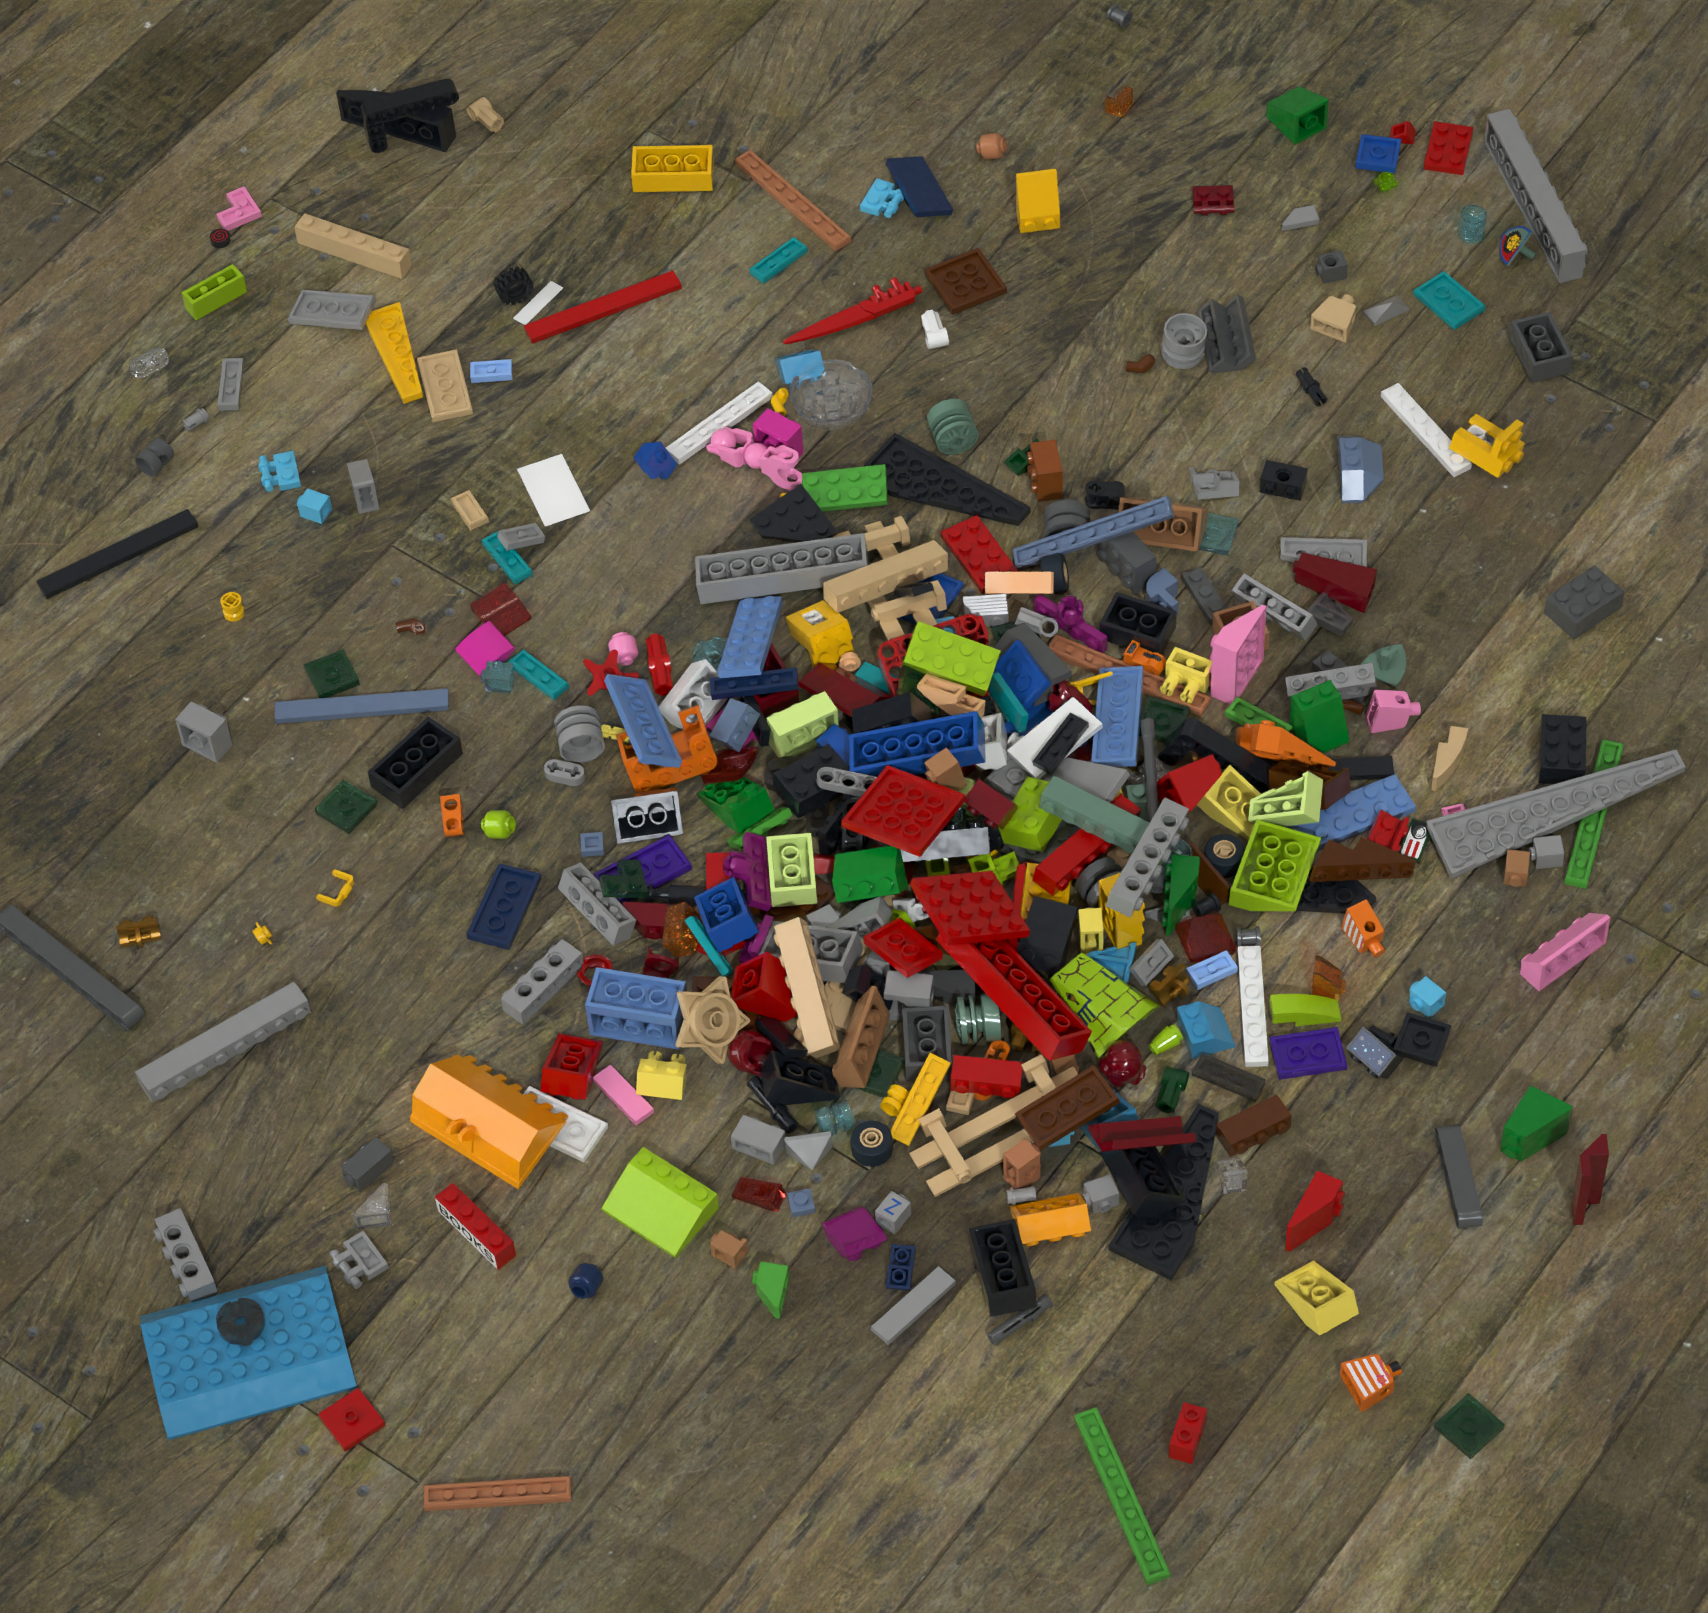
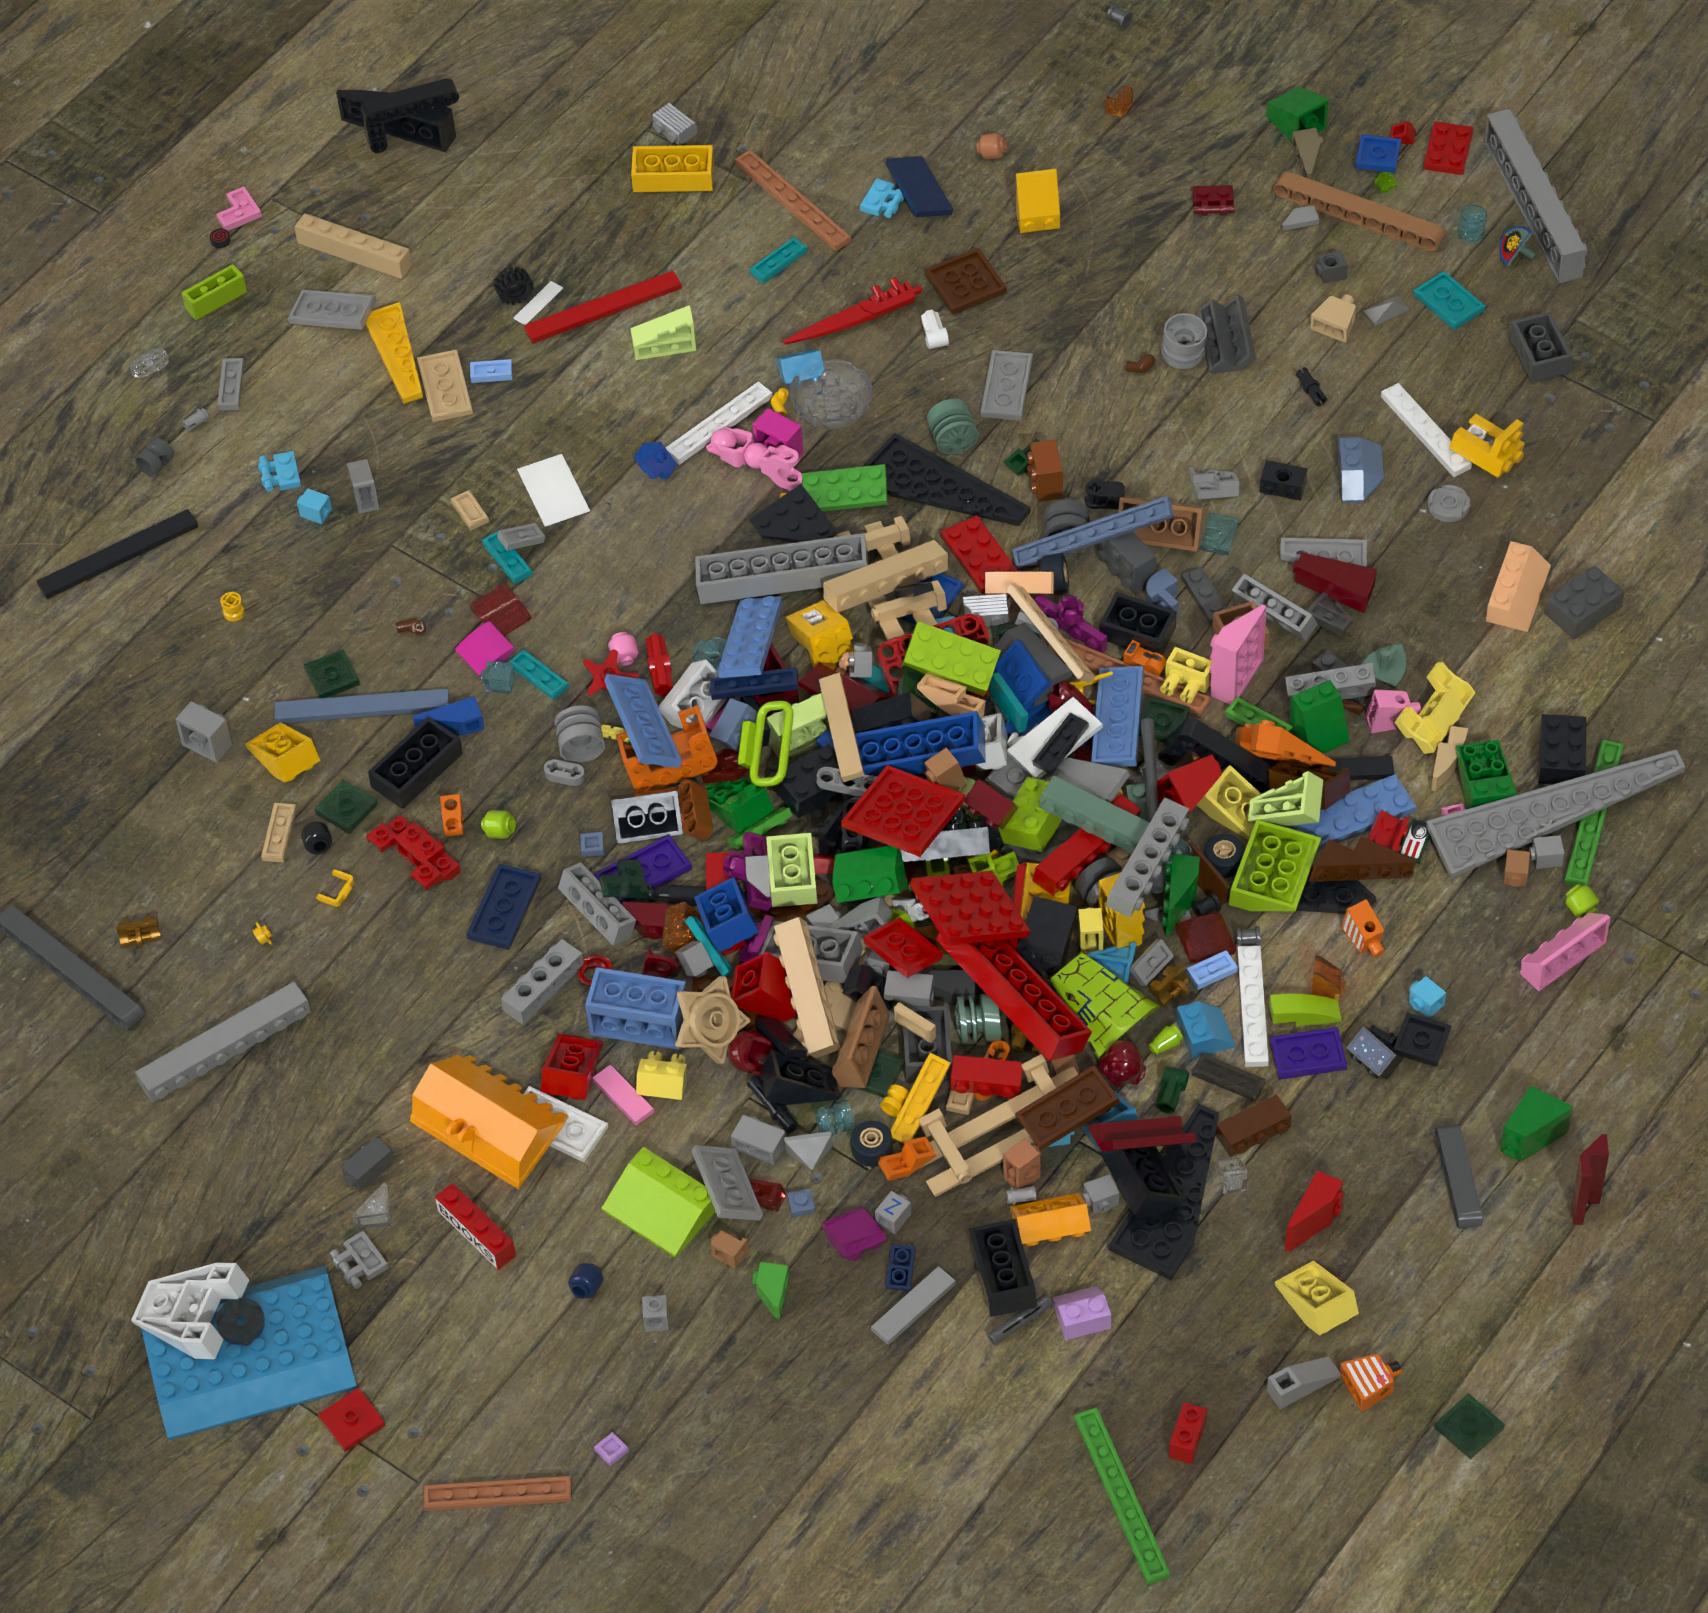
light grey brick [153,1208,218,1302] -> none
tan piece [466,97,504,133] -> none
none -> white wedge [131,1263,249,1359]
none -> yellow slope [245,722,321,783]
none -> tan tile [261,803,297,863]
none -> black head [301,821,332,855]
none -> red bracket [366,815,461,891]
none -> blue slope [412,696,485,735]
none -> lavender tile [594,1432,629,1466]
none -> yellowish green wedge [630,305,696,360]
none -> light grey brick [642,1295,669,1332]
none -> light grey brick [652,103,697,146]
none -> light grey brick [675,941,713,978]
none -> dark orange beam [677,779,713,841]
none -> light grey tile [692,1145,763,1221]
none -> lime bar [738,701,794,787]
none -> light grey tile [745,855,771,898]
none -> tan tile [819,673,865,782]
none -> light grey brick [849,643,872,677]
none -> orange slope [878,1136,936,1181]
none -> tan tile [894,1002,936,1043]
none -> light grey tile [980,350,1033,421]
none -> tan tile [1006,584,1095,682]
none -> lavender slope [1051,1286,1111,1340]
none -> light grey slope [1267,1356,1342,1410]
none -> medium nougat beam [1273,171,1446,252]
none -> dark tan slope [1292,128,1323,180]
none -> light yellow bracket [1395,662,1476,754]
none -> light grey tile [1428,485,1470,522]
none -> green slope [1455,740,1517,809]
none -> light nougat slope [1486,541,1551,632]
none -> lime head [1565,884,1599,918]

